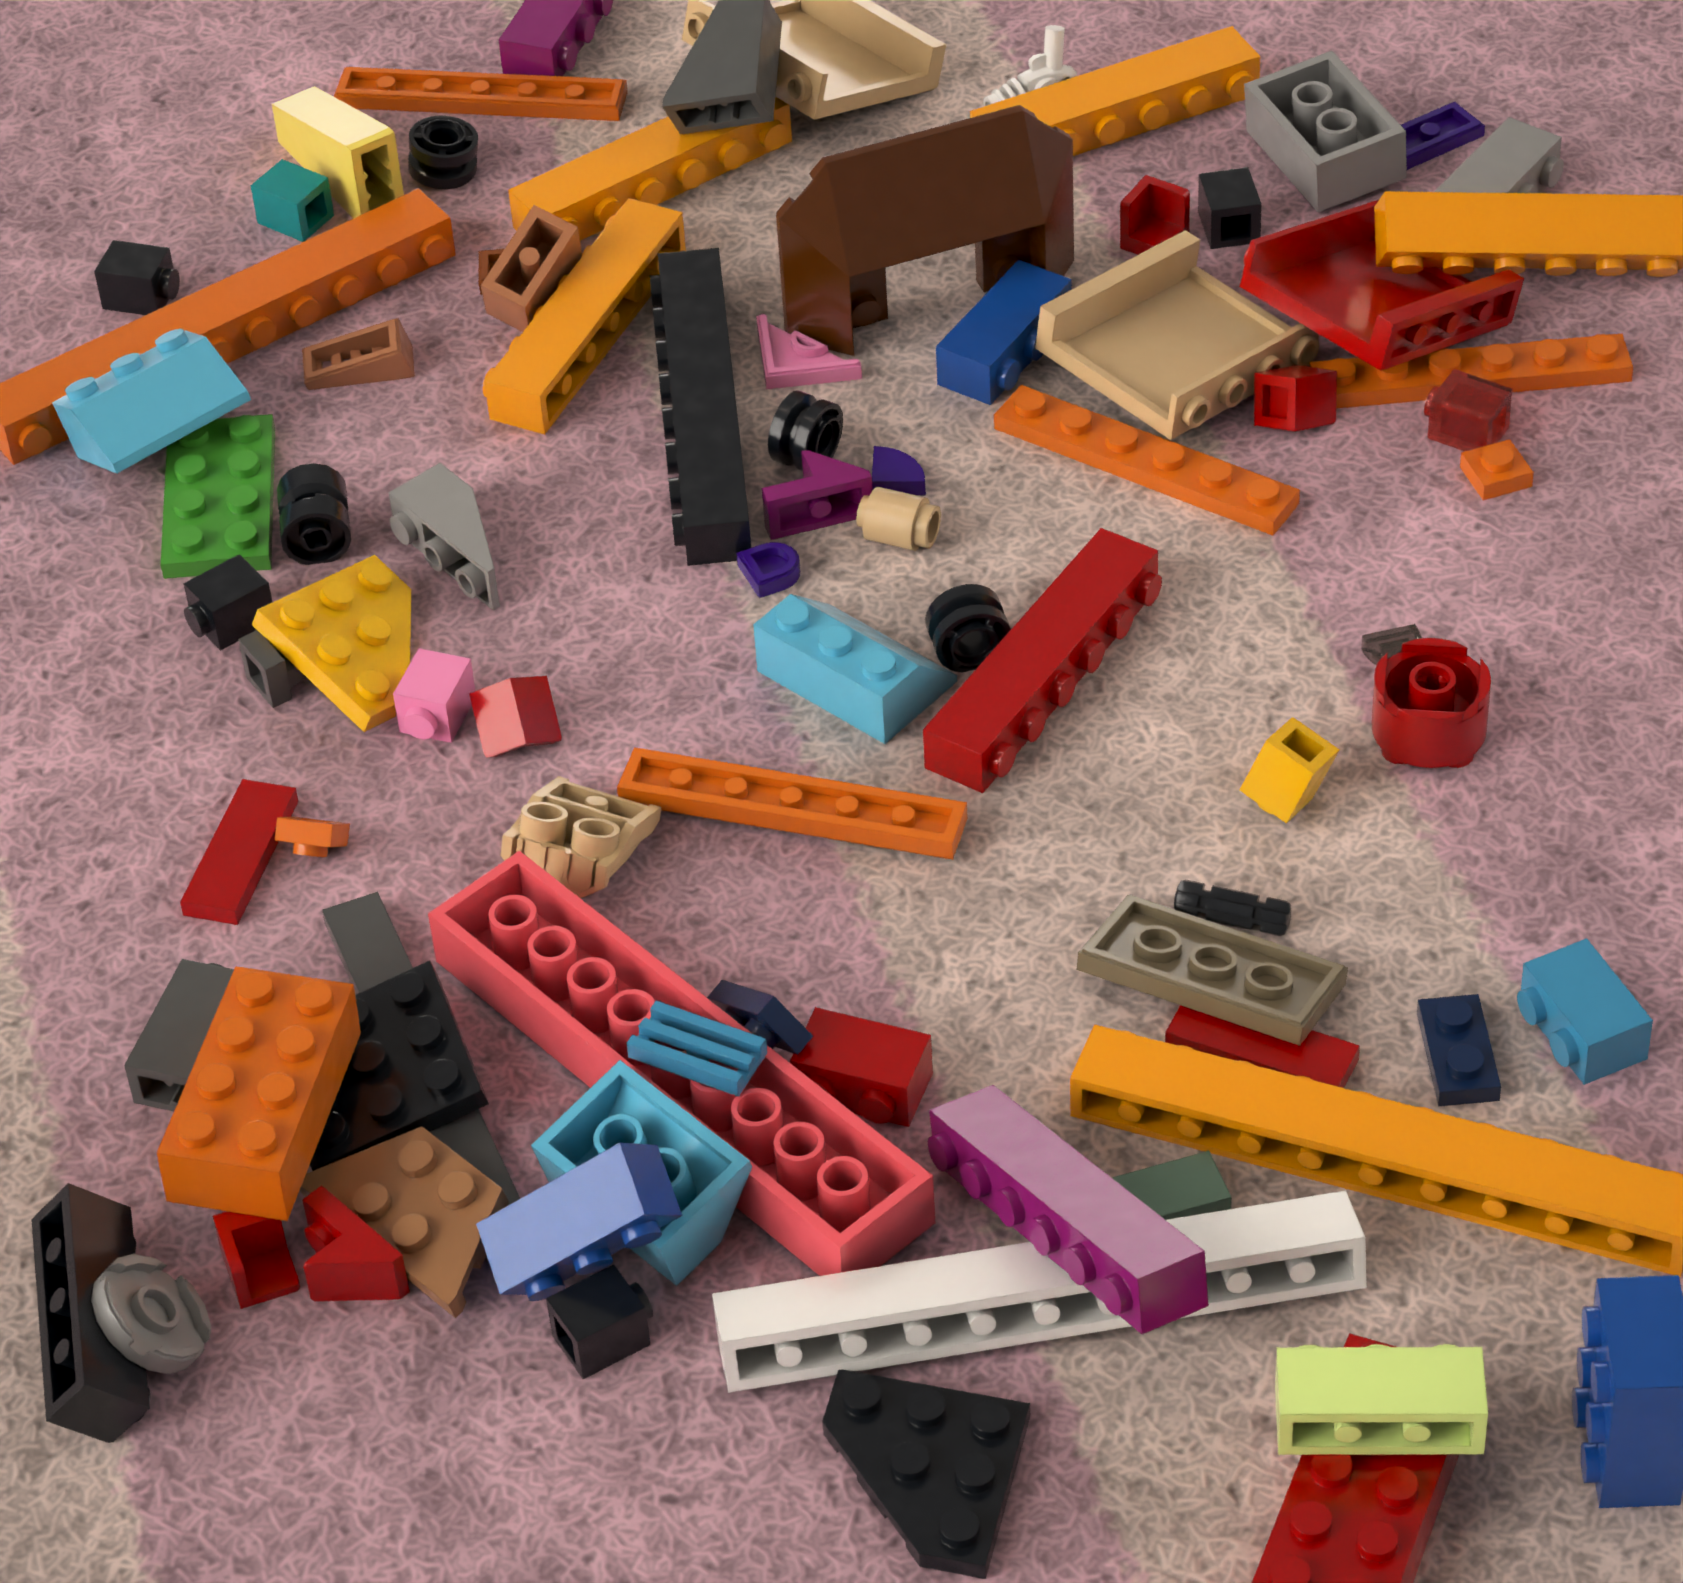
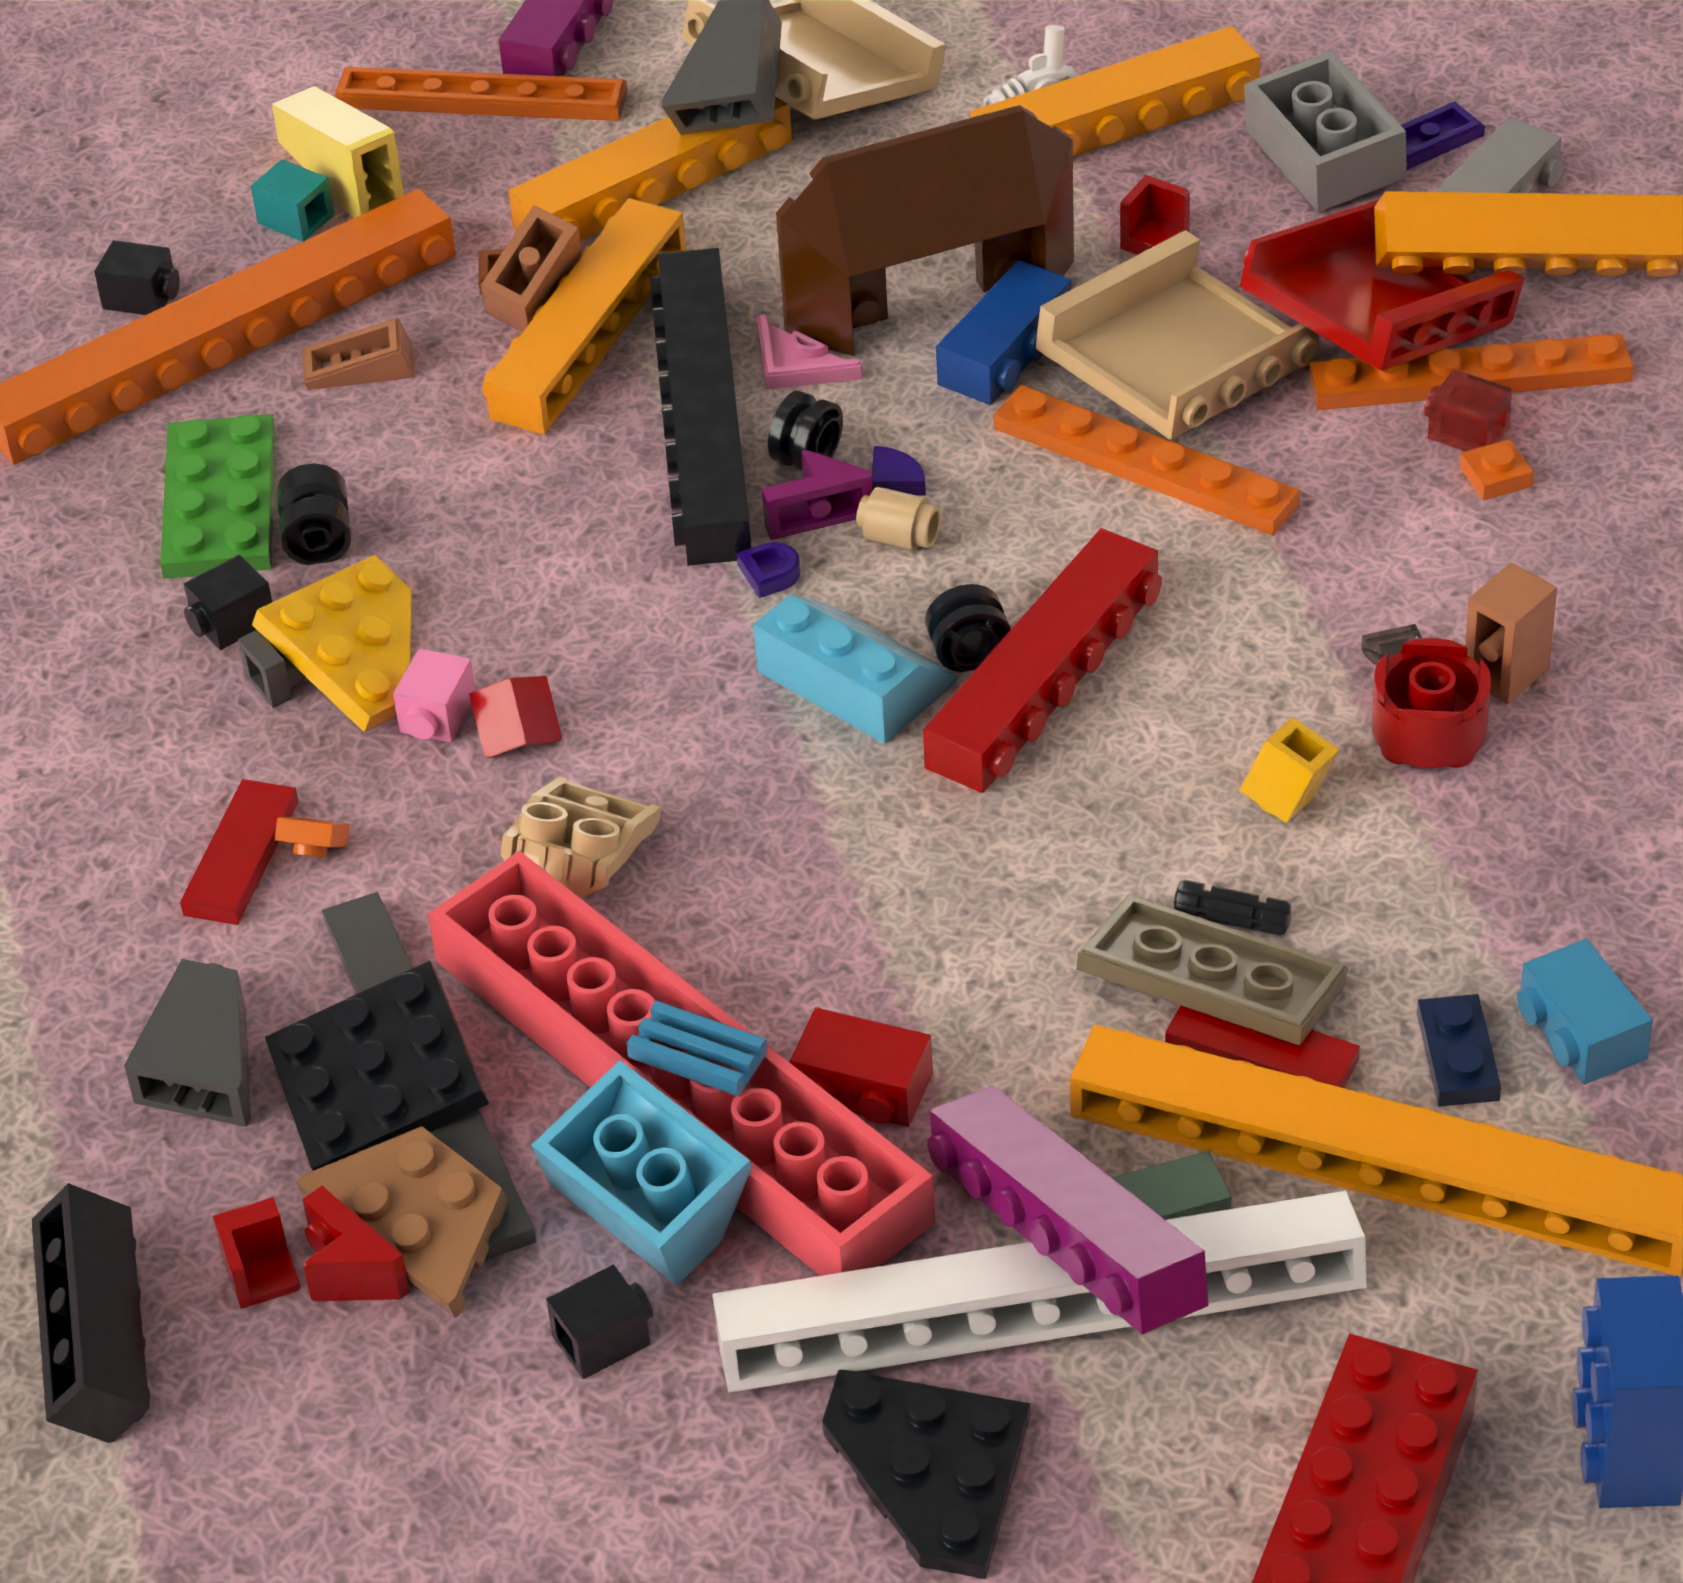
medium azure slope [52,329,252,474] -> none
light grey tile [91,1254,211,1374] -> none
orange brick [156,966,361,1221] -> none
light grey slope [389,463,500,611] -> none
black wheel [408,115,478,189] -> none
brick [476,1143,682,1301] -> none
orange plate [617,747,968,860] -> none
dark blue plate [707,980,813,1055] -> none
black brick [1198,167,1262,249] -> none
red panel [1254,365,1337,432] -> none
yellowish green brick [1275,1344,1488,1455] -> none
none -> nougat brick [1465,562,1557,704]

